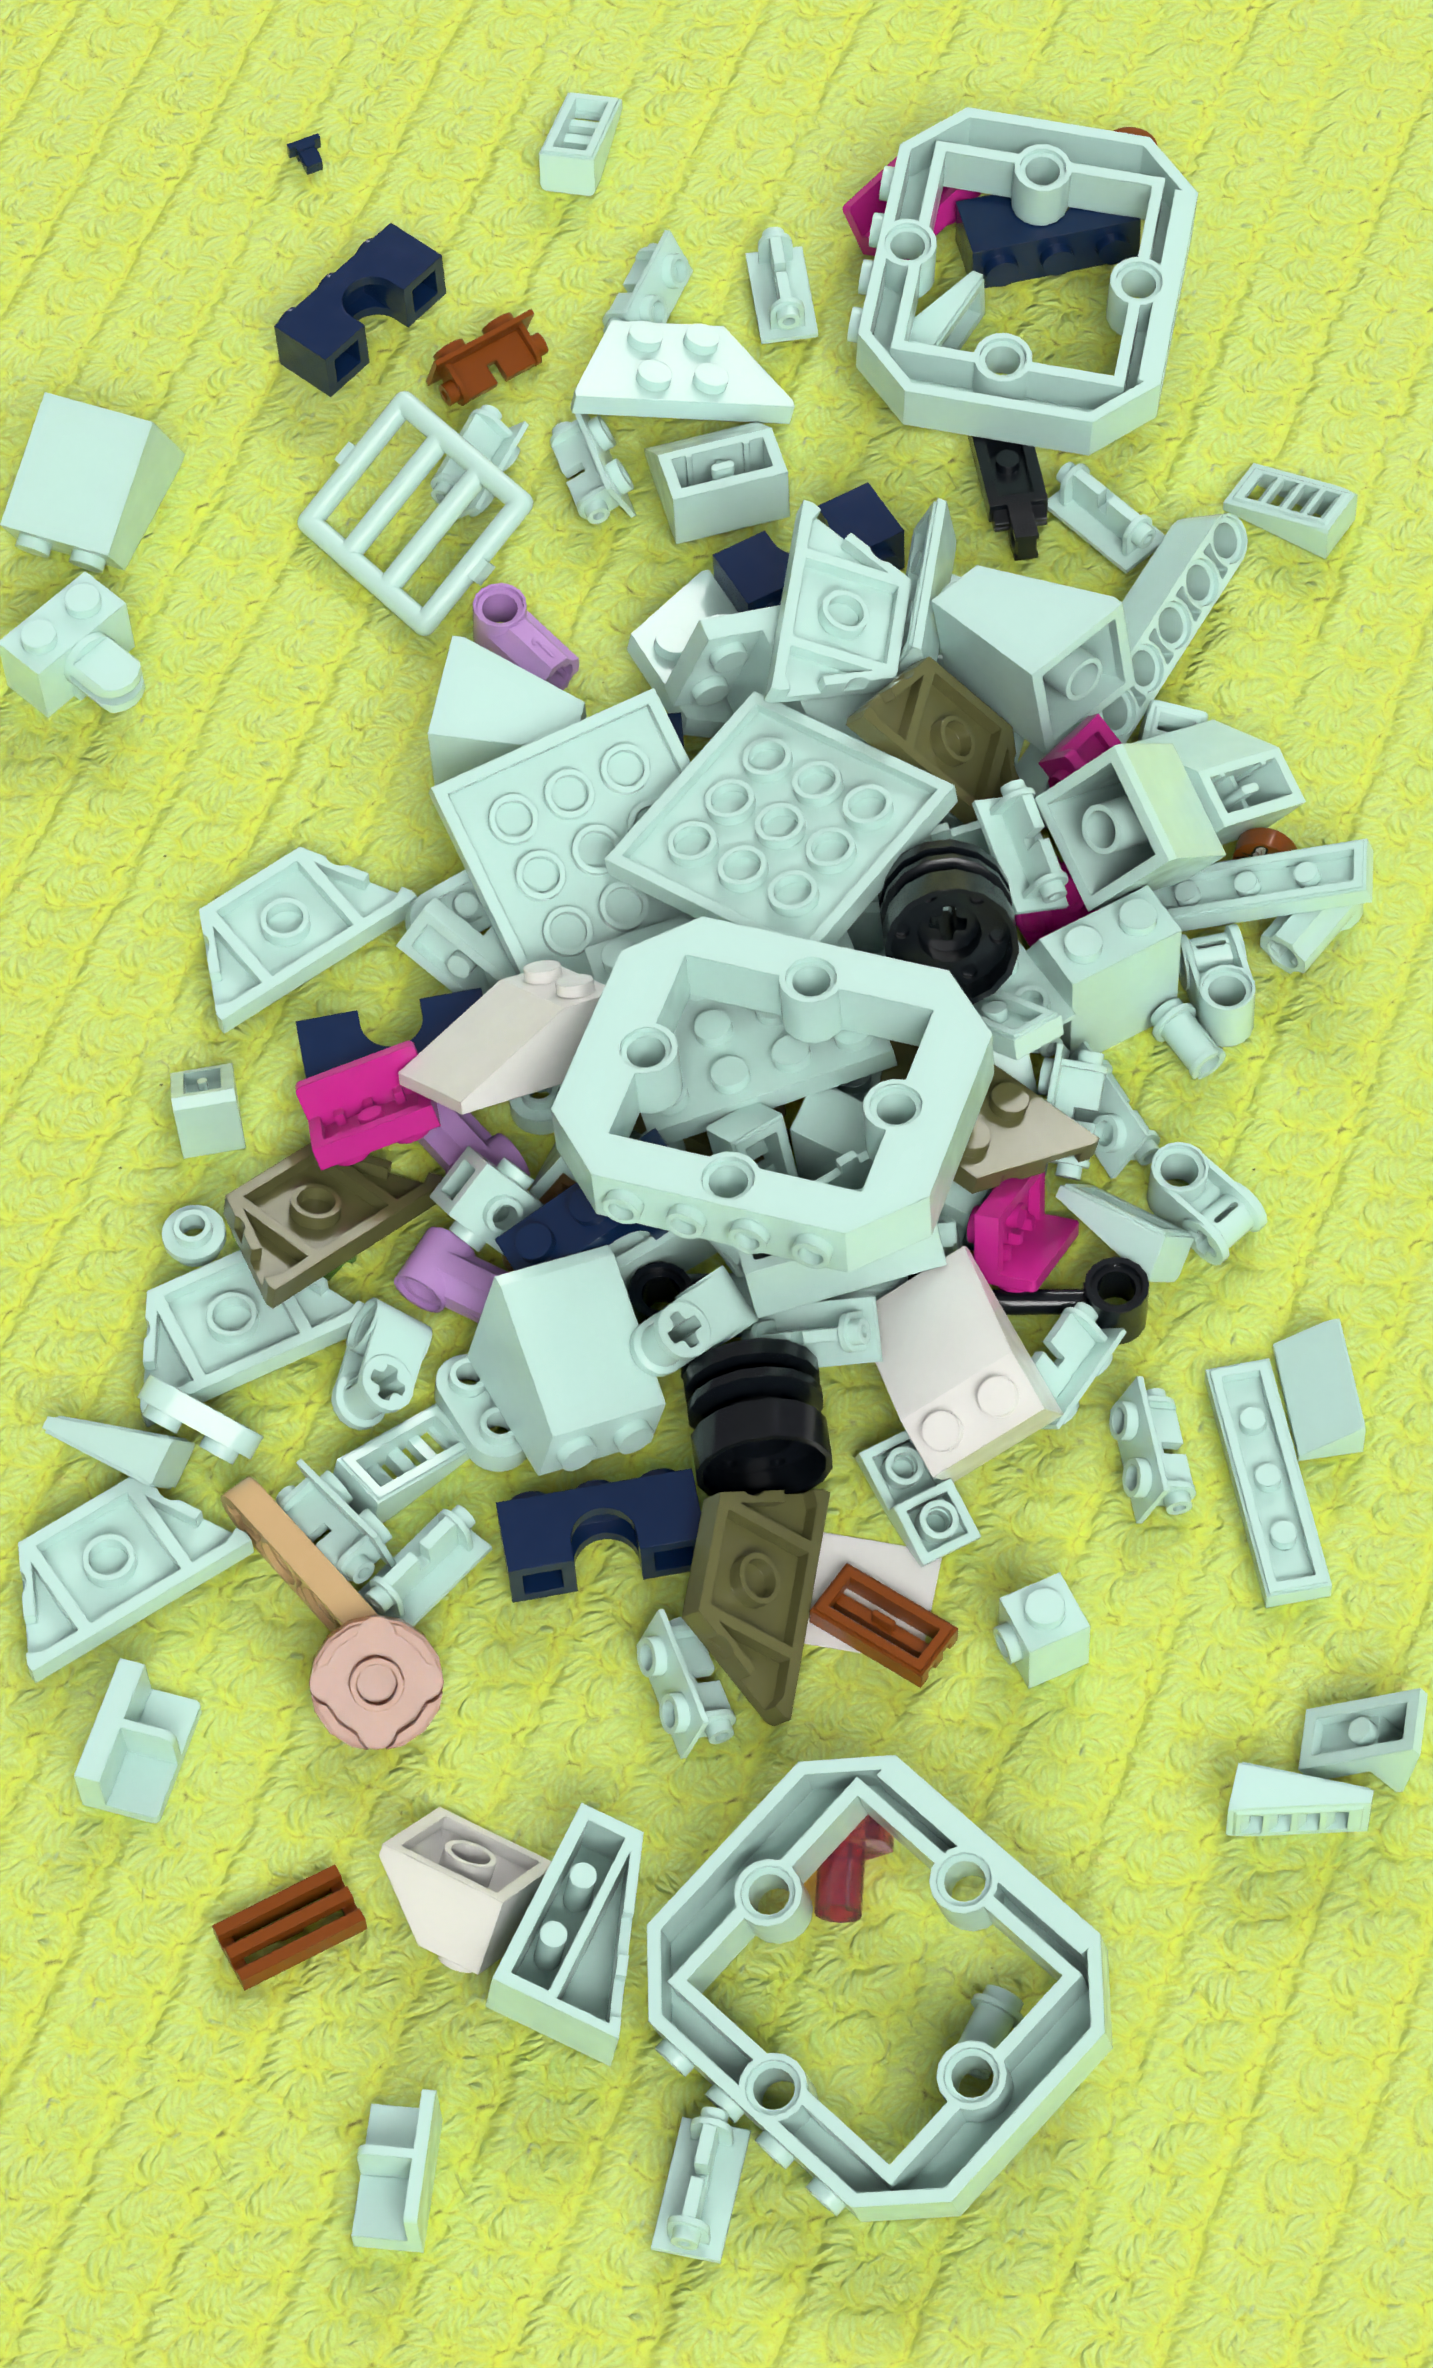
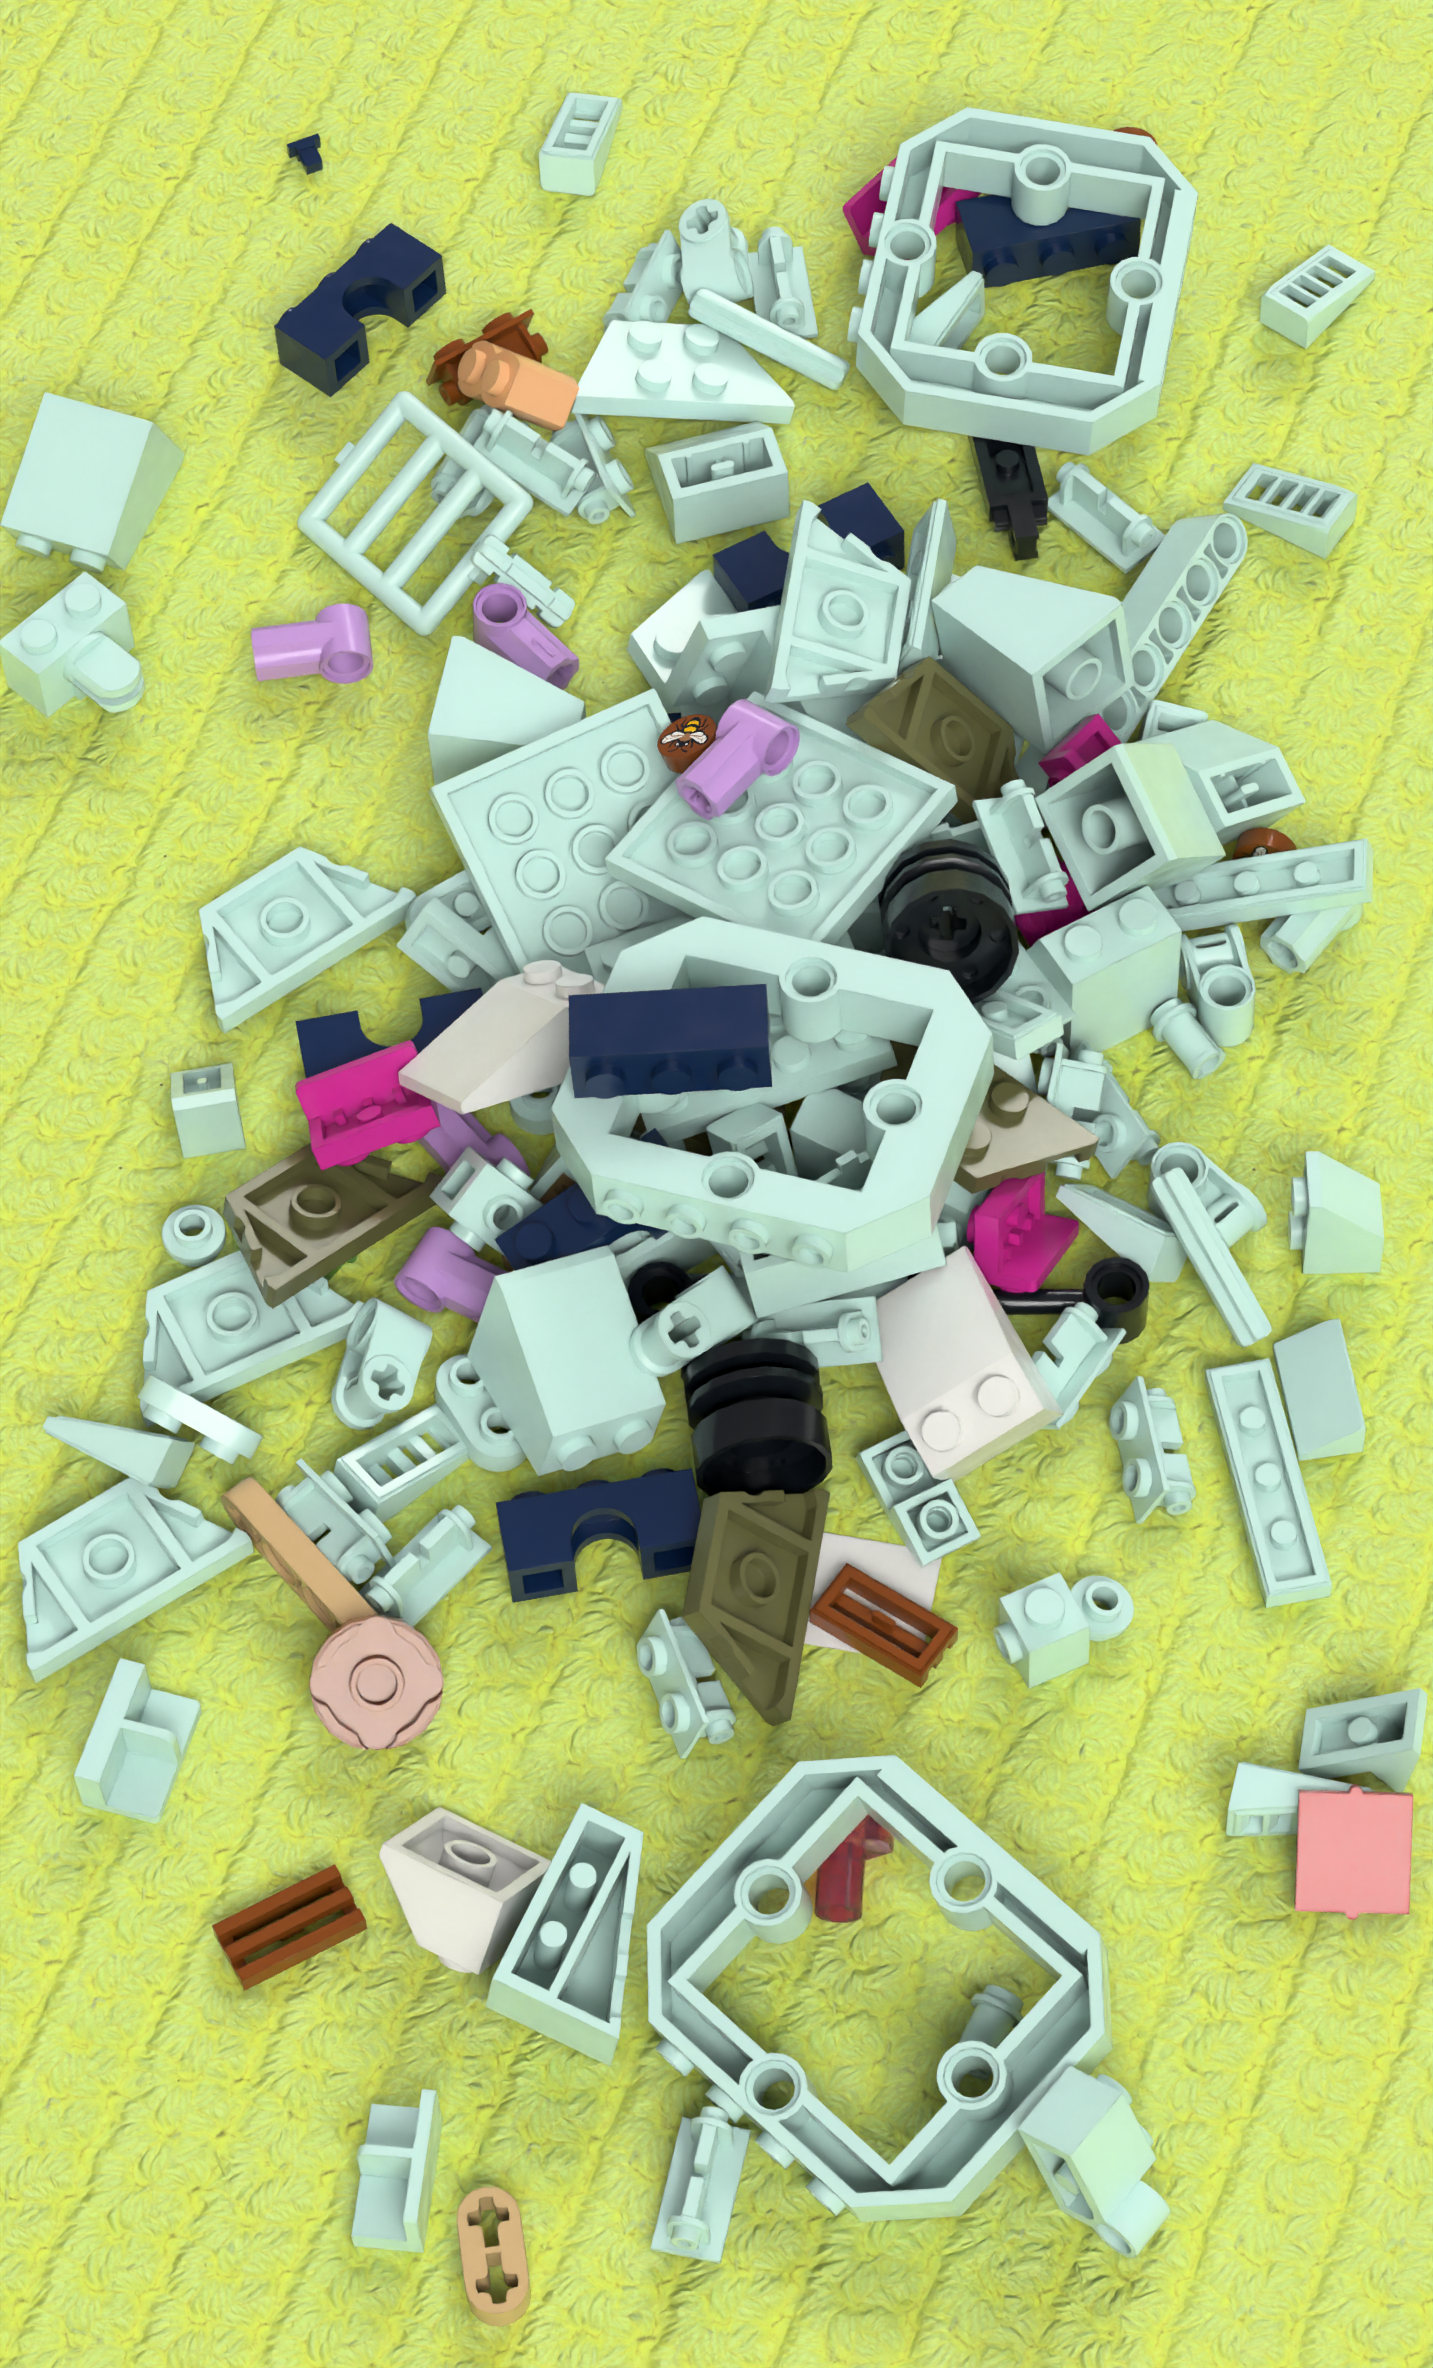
none -> lavender piece [251,604,373,684]
none -> tan beam [457,2187,531,2326]
none -> light nougat brick [458,340,579,431]
none -> light aqua axle [470,535,575,628]
none -> light aqua hinge [473,408,598,518]
none -> dark blue brick [568,984,772,1099]
none -> dark orange tile [657,714,717,774]
none -> lavender piece [675,699,800,821]
none -> light aqua piece [678,198,754,306]
none -> light aqua axle [688,289,850,390]
none -> light aqua hinge [1018,2065,1171,2258]
none -> light aqua plate [1071,1576,1134,1641]
none -> light aqua axle [1150,1167,1272,1348]
none -> light aqua slope [1259,244,1375,349]
none -> light aqua slope [1288,1151,1384,1274]
none -> piece [1294,1784,1414,1920]

